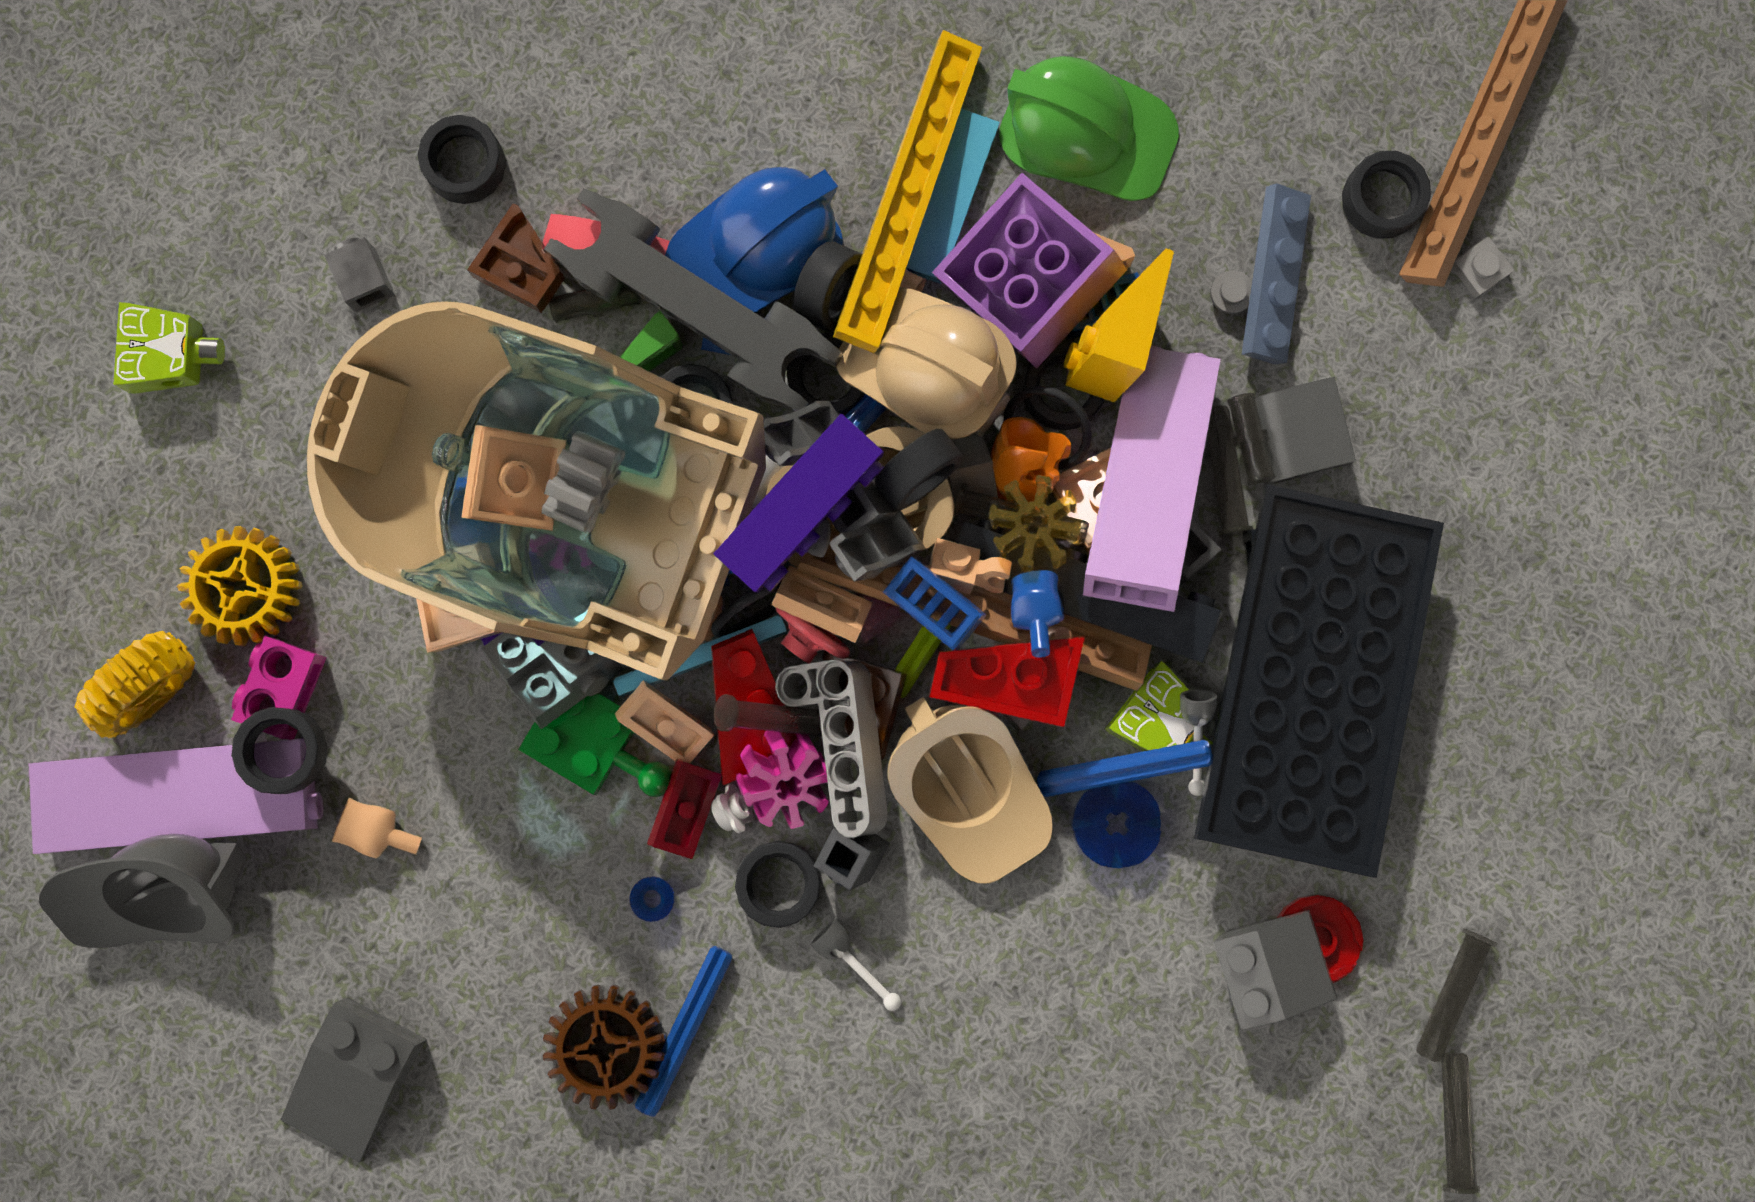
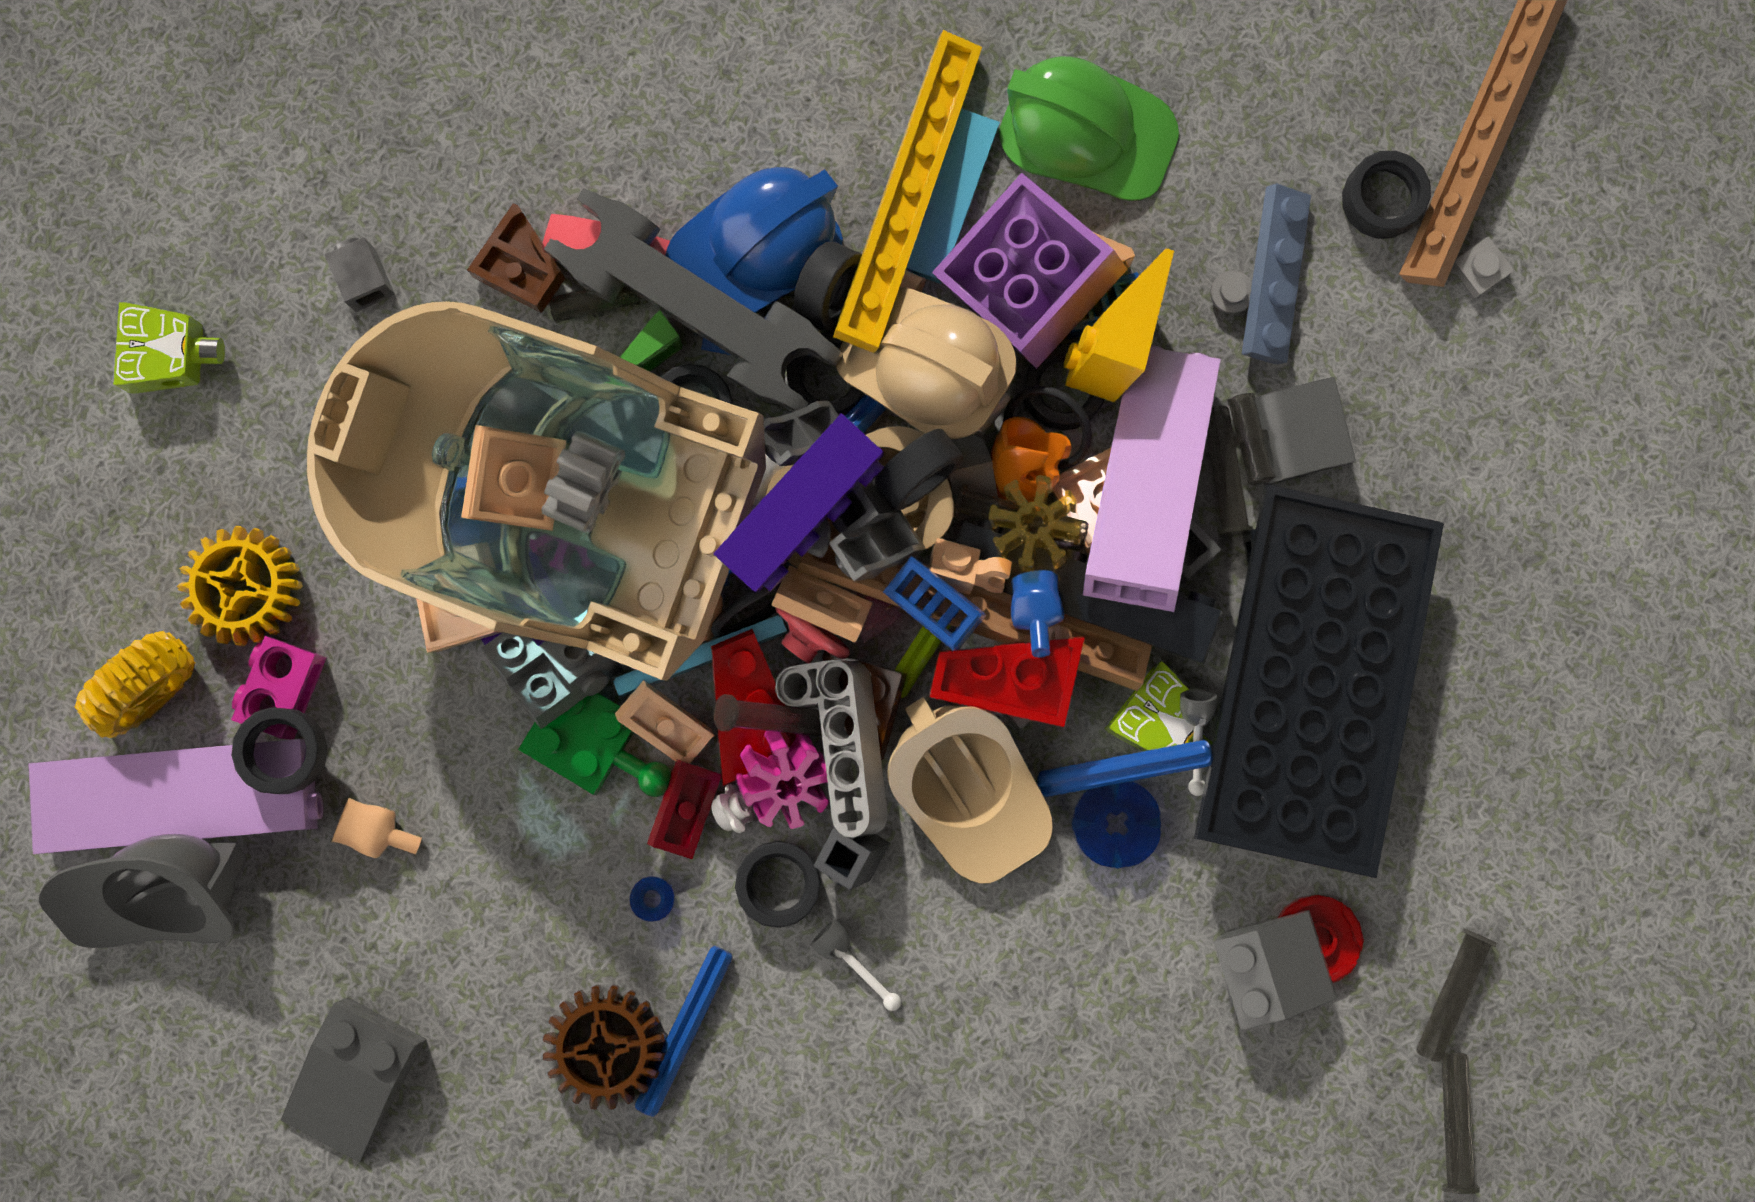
black tyre [417,115,506,204] -> none

